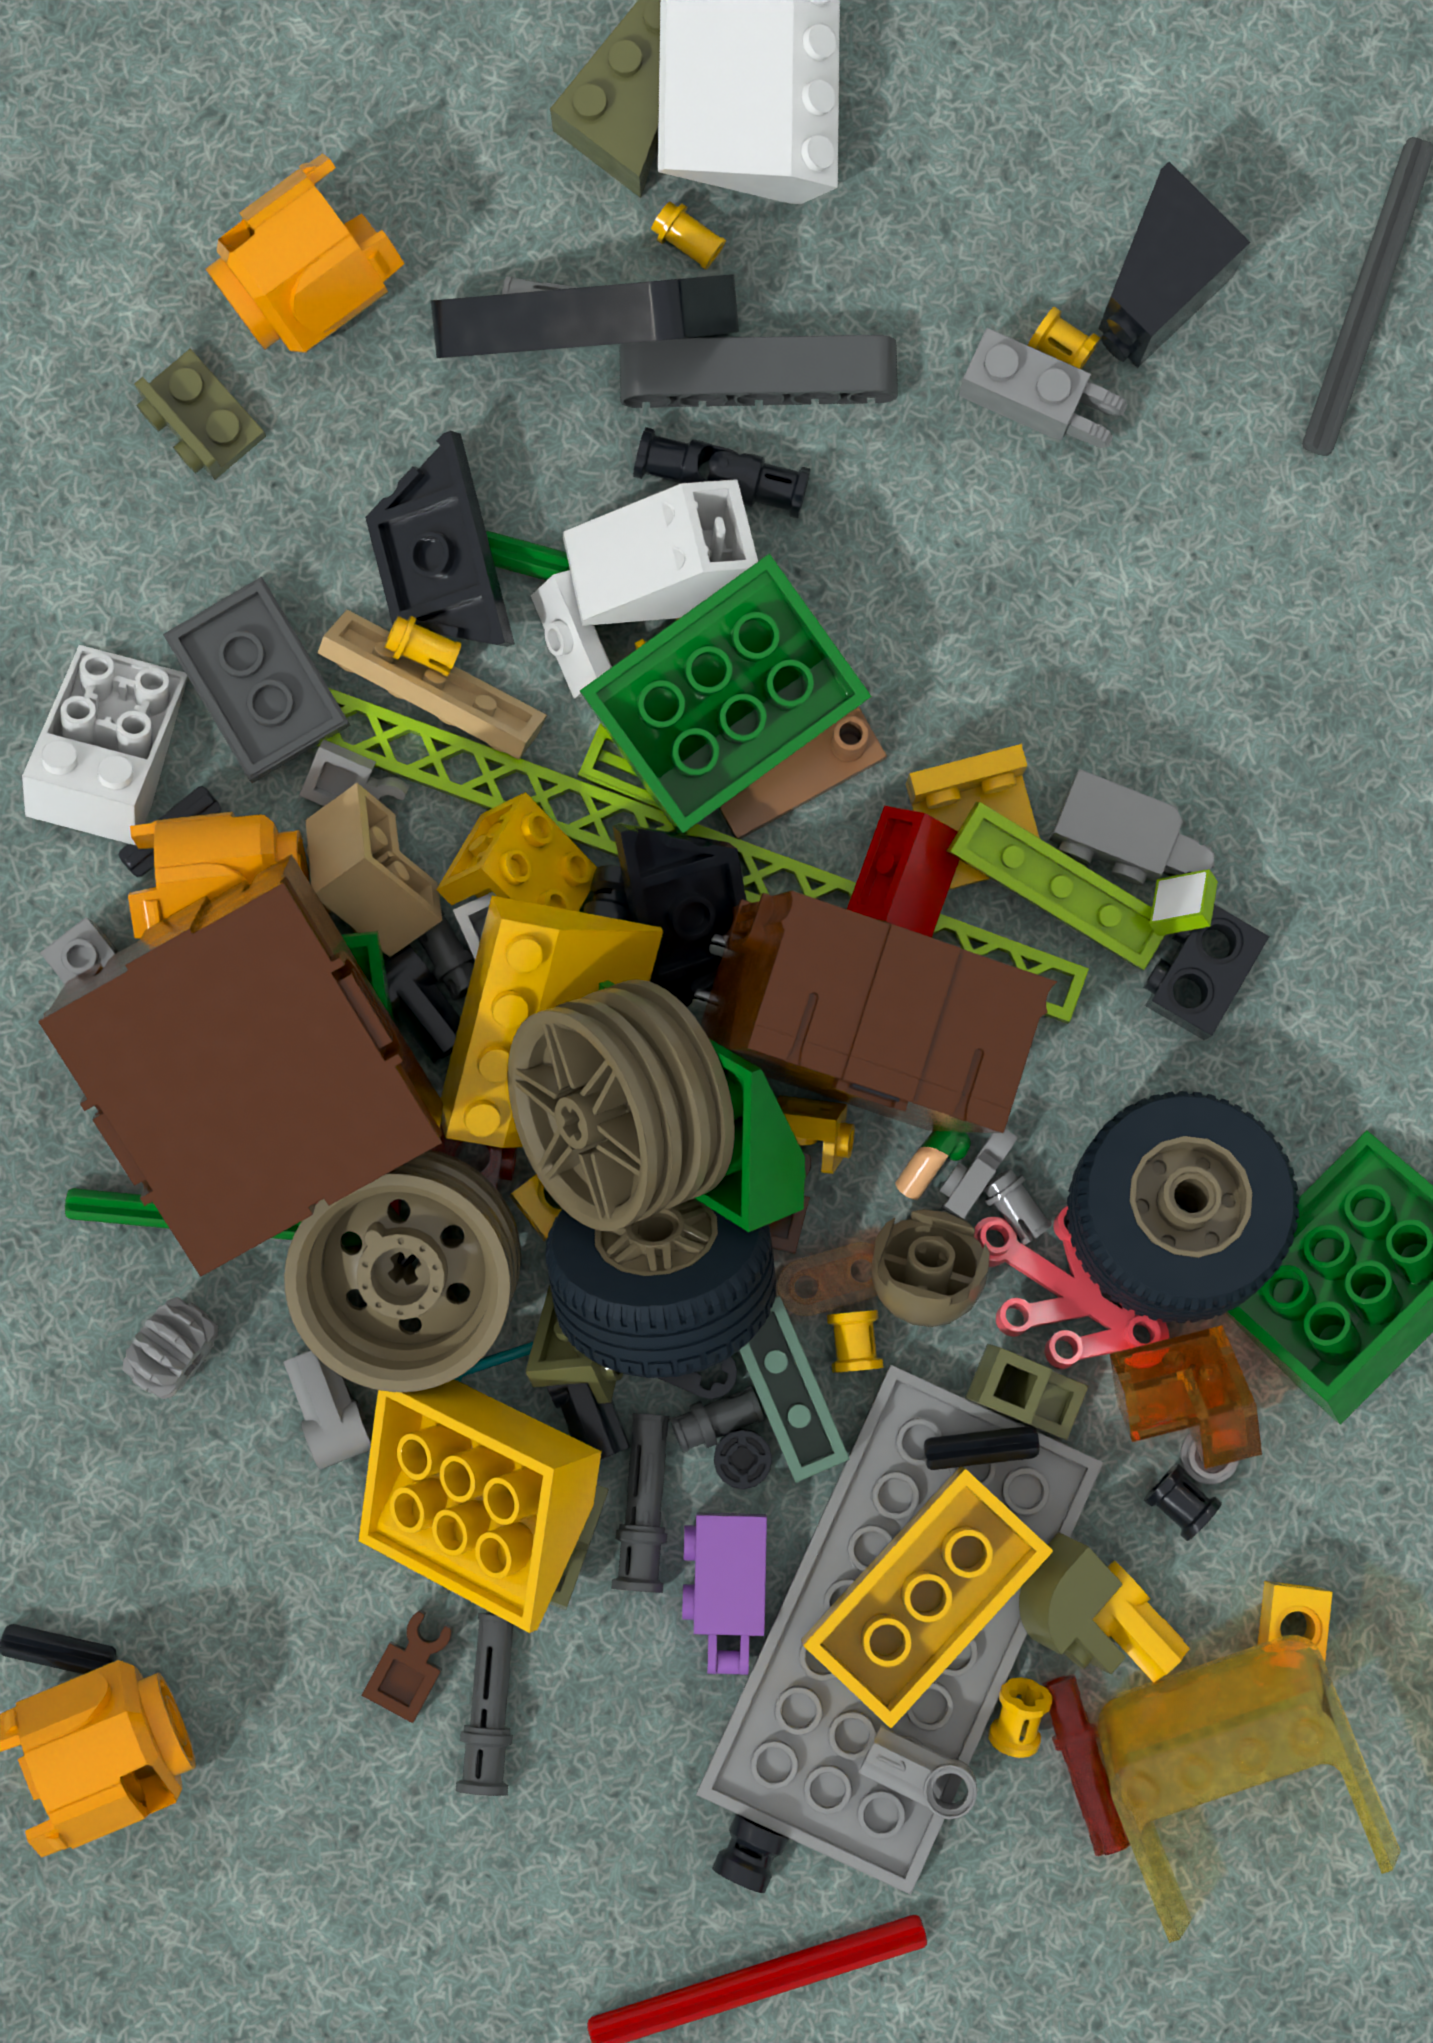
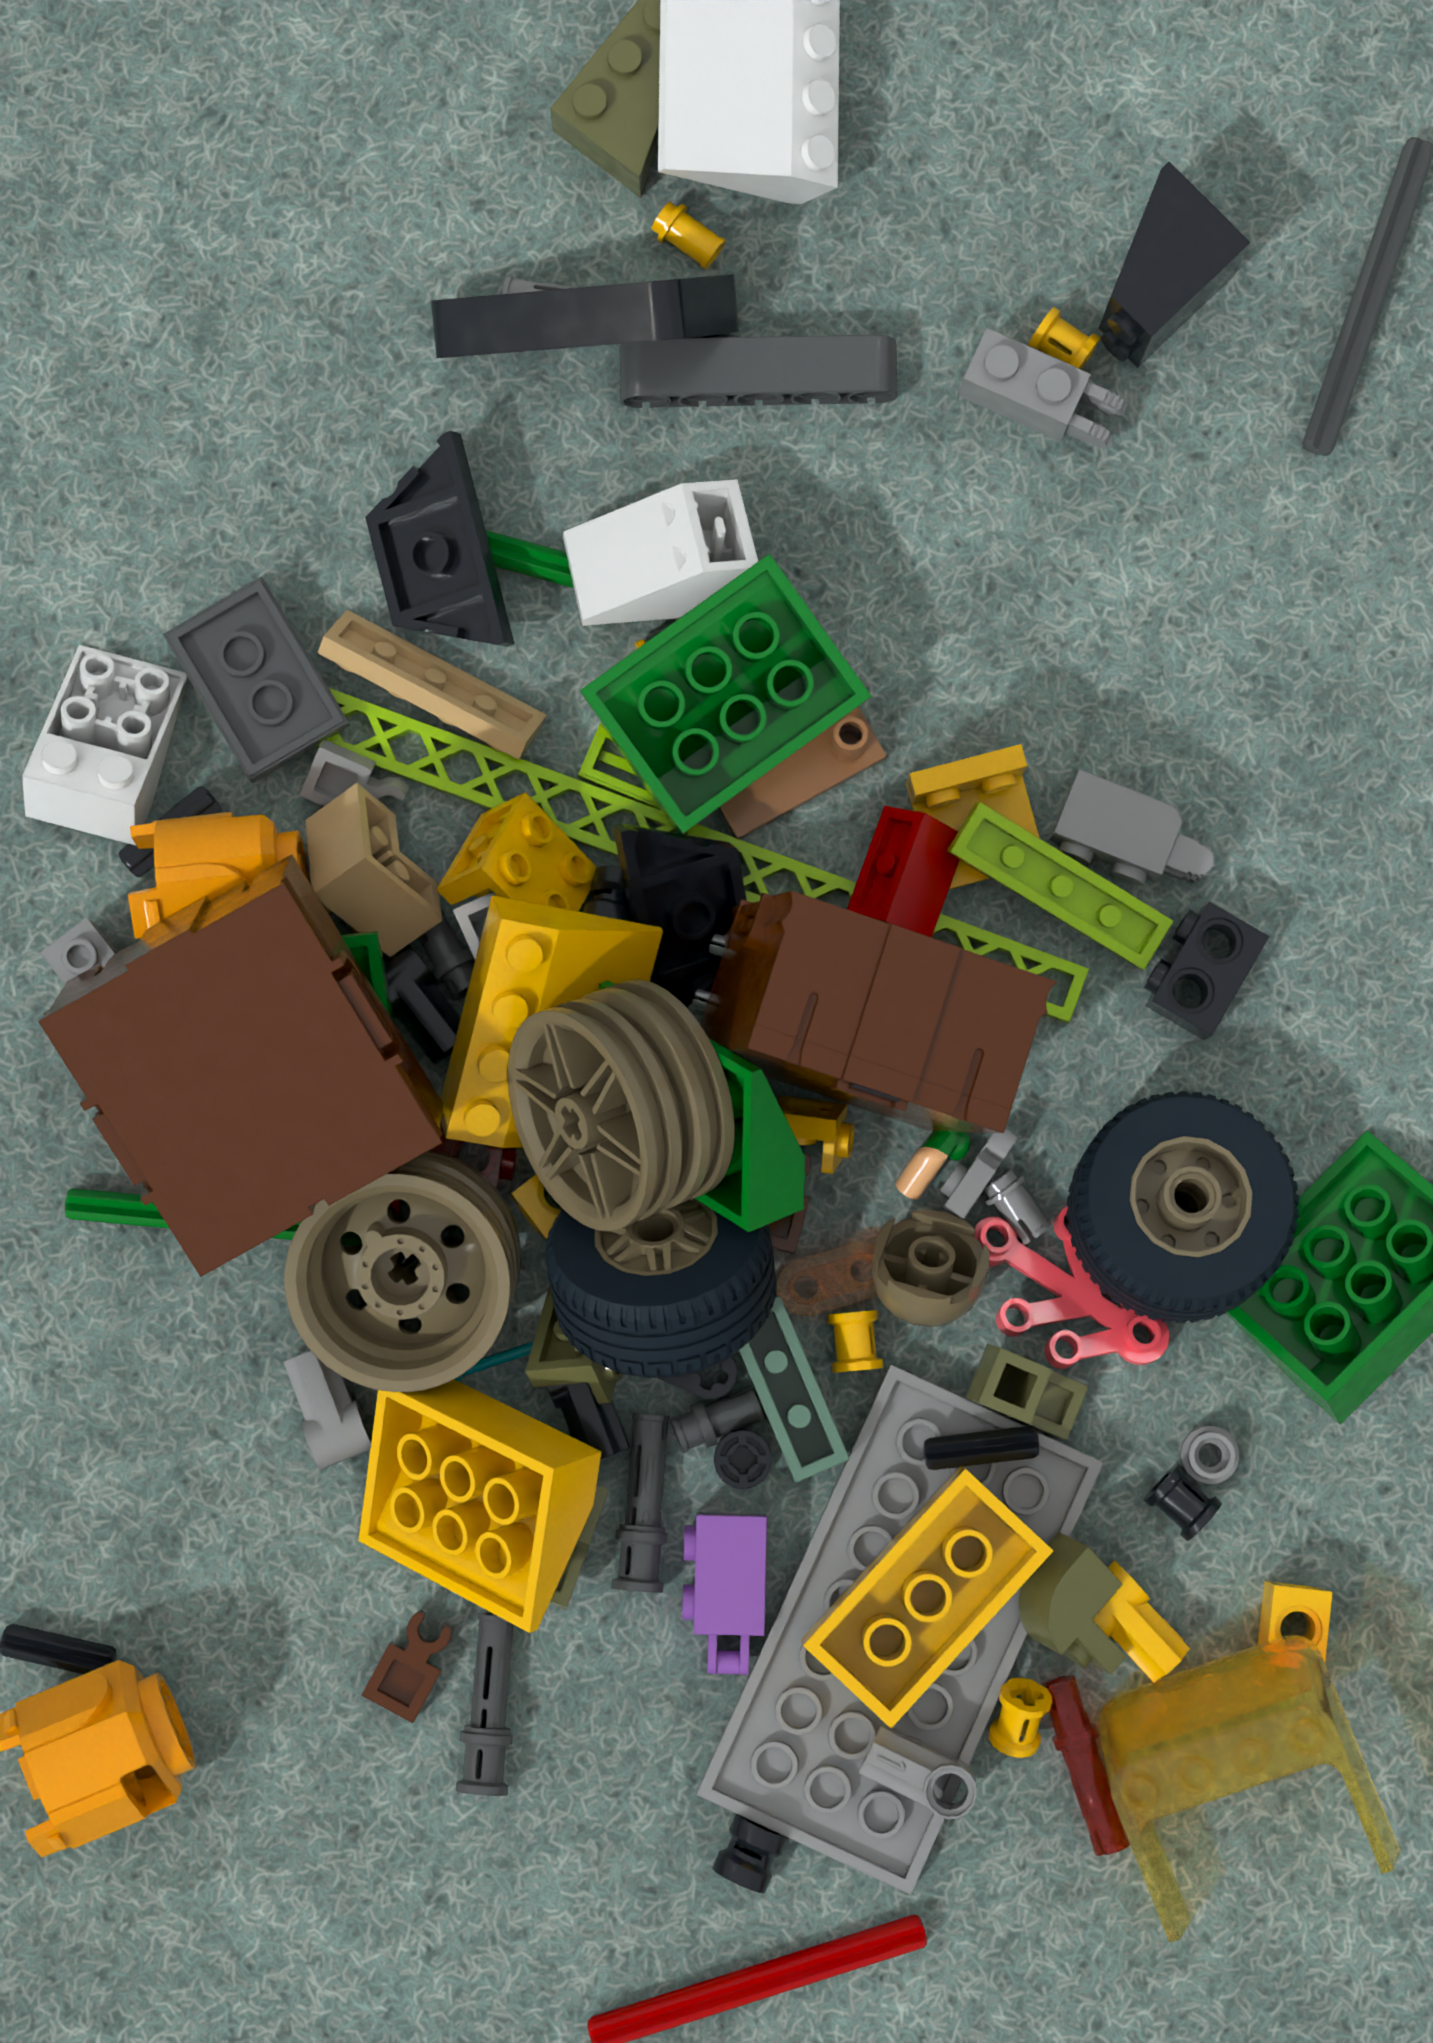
light grey gear [122,1297,218,1399] -> none
olive bracket [134,348,266,480] -> none
light orange piece [205,153,405,353] -> none
yellow pin [384,616,462,677] -> none
white plate [531,570,612,699] -> none
black piece [633,427,811,519] -> none
clear orange brick [1110,1325,1262,1469] -> none
tile [1149,869,1218,936] -> none

